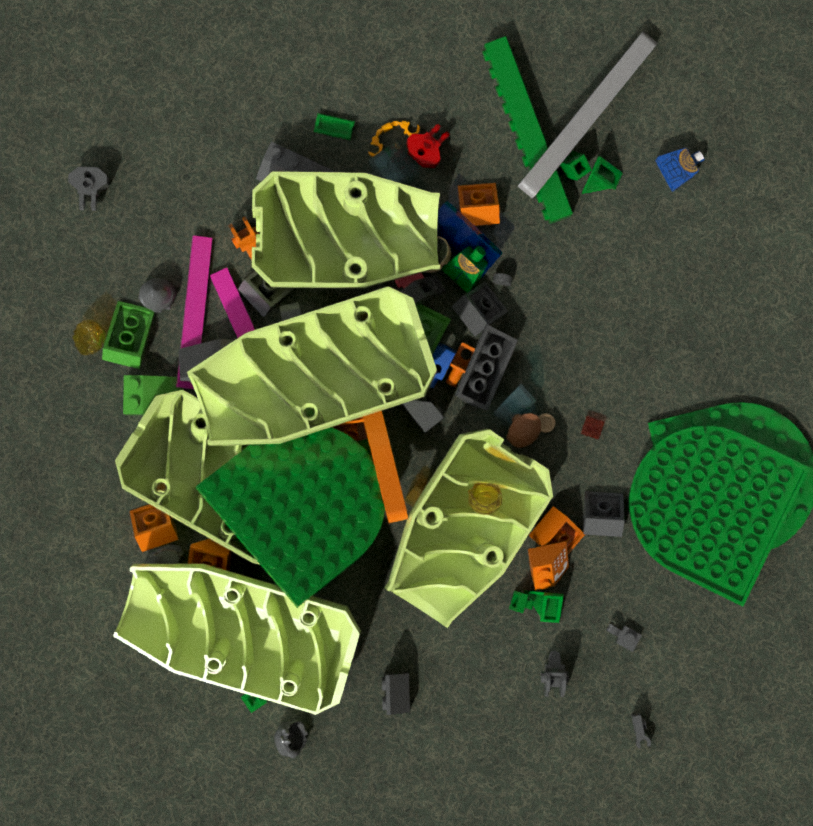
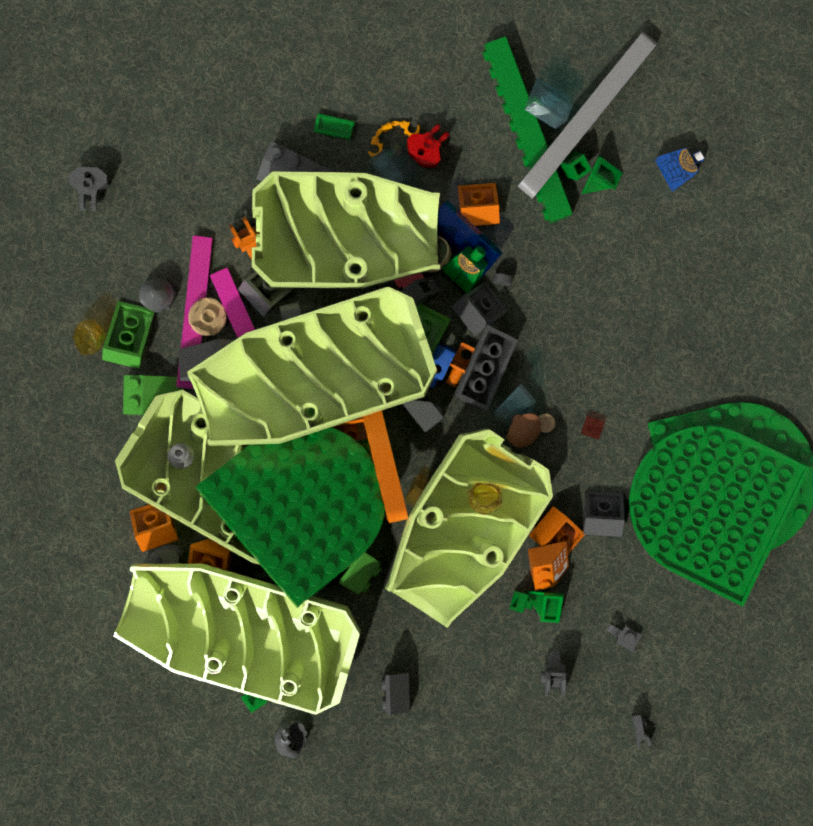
none -> light grey cone [167,443,194,469]
none -> tan tile [188,298,227,336]
none -> bright green slope [339,552,382,595]
none -> clear light blue slope [524,77,573,129]

